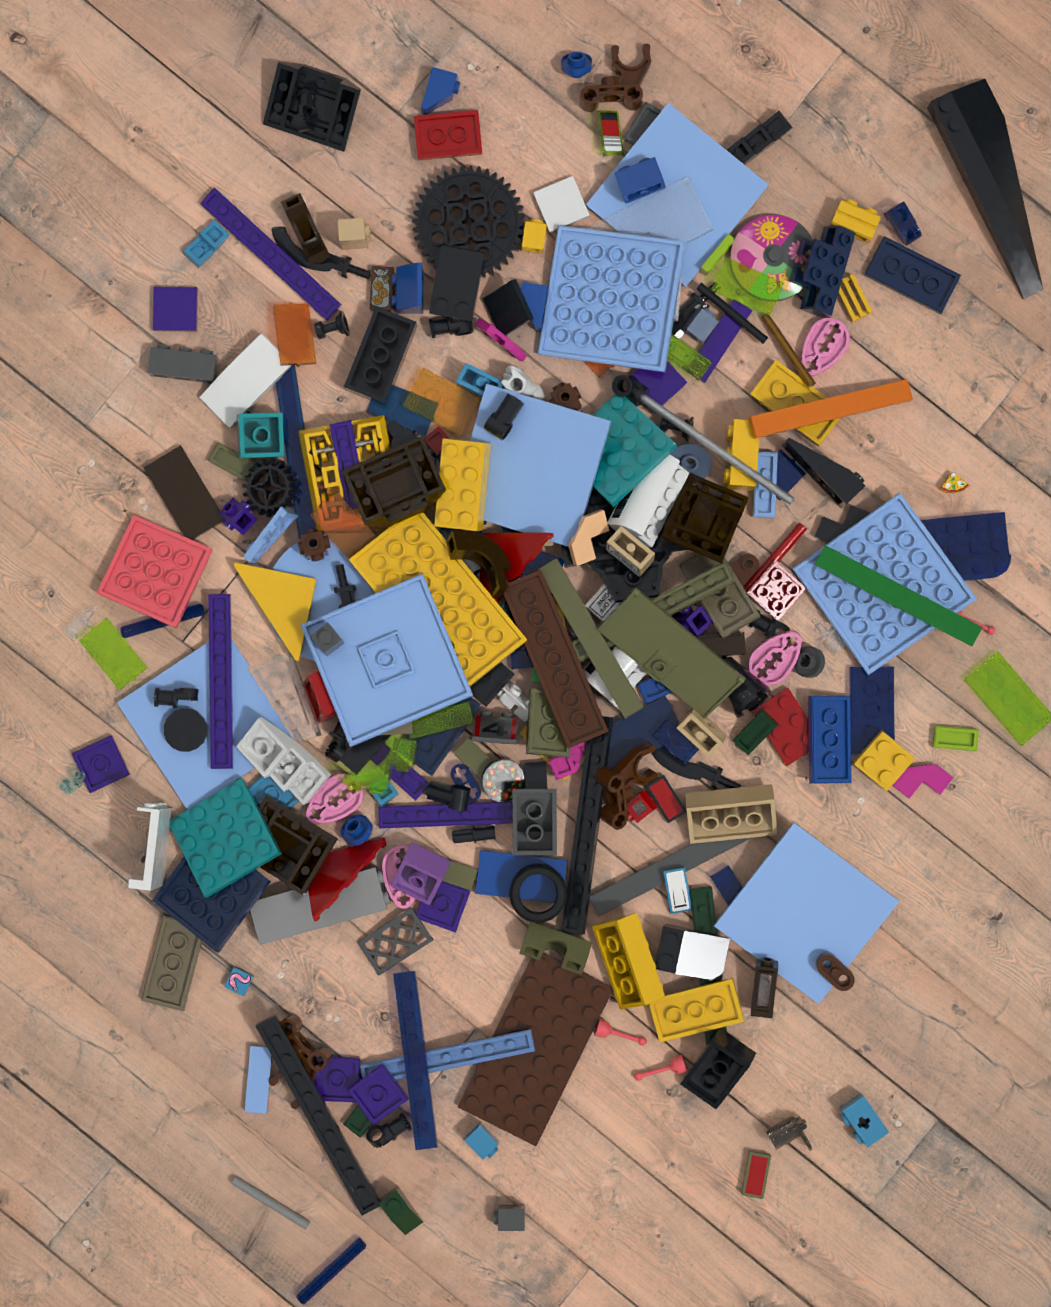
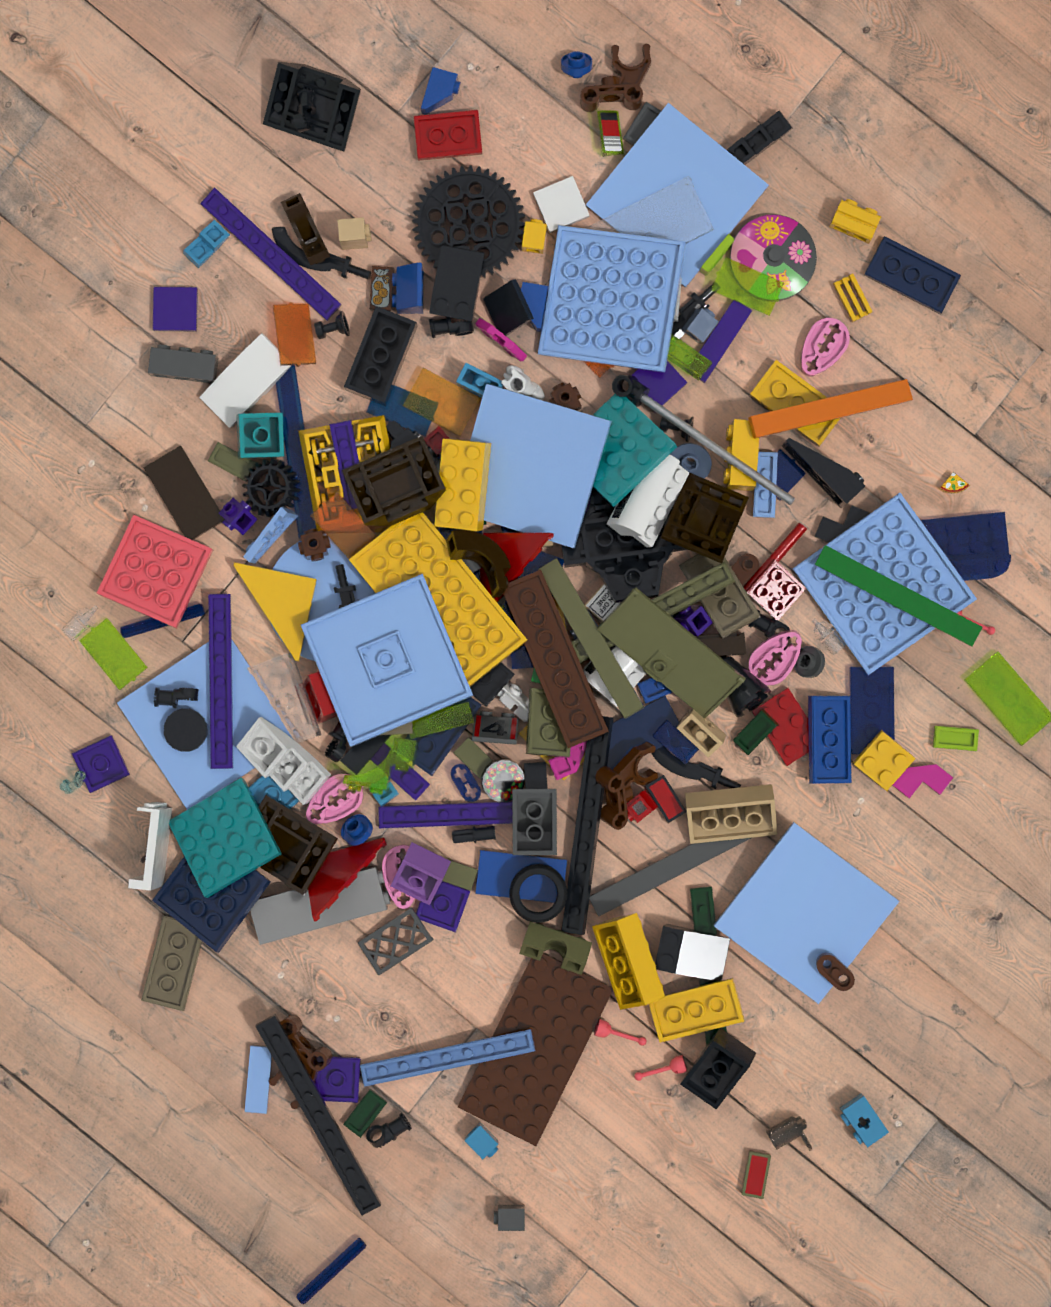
dark azure tile [224,966,254,996] -> none
light grey bar [231,1176,310,1230] -> none
dark grey brick [311,622,344,656] -> none
dark purple tile [347,1063,409,1125] -> none
dark green slope [379,1186,423,1235] -> none
clear blue tile [393,971,438,1150] -> none
black piece [426,780,471,811] -> none
black piece [484,393,524,440] -> none
light nougat tile [568,509,609,566] -> none
tan brick [606,526,655,577] -> none
blue brick [614,157,666,204] -> none
white slope [663,867,692,914] -> none
black bar [697,282,769,344] -> none
clear blue tile [710,865,742,905] -> none
dark brown window [750,957,778,1018] -> none
pearl gold bar [761,313,816,388] -> none
dark blue piece [789,225,856,316] -> none
clear blue leg [883,201,922,246] -> none
black wedge [927,79,1043,299] -> none

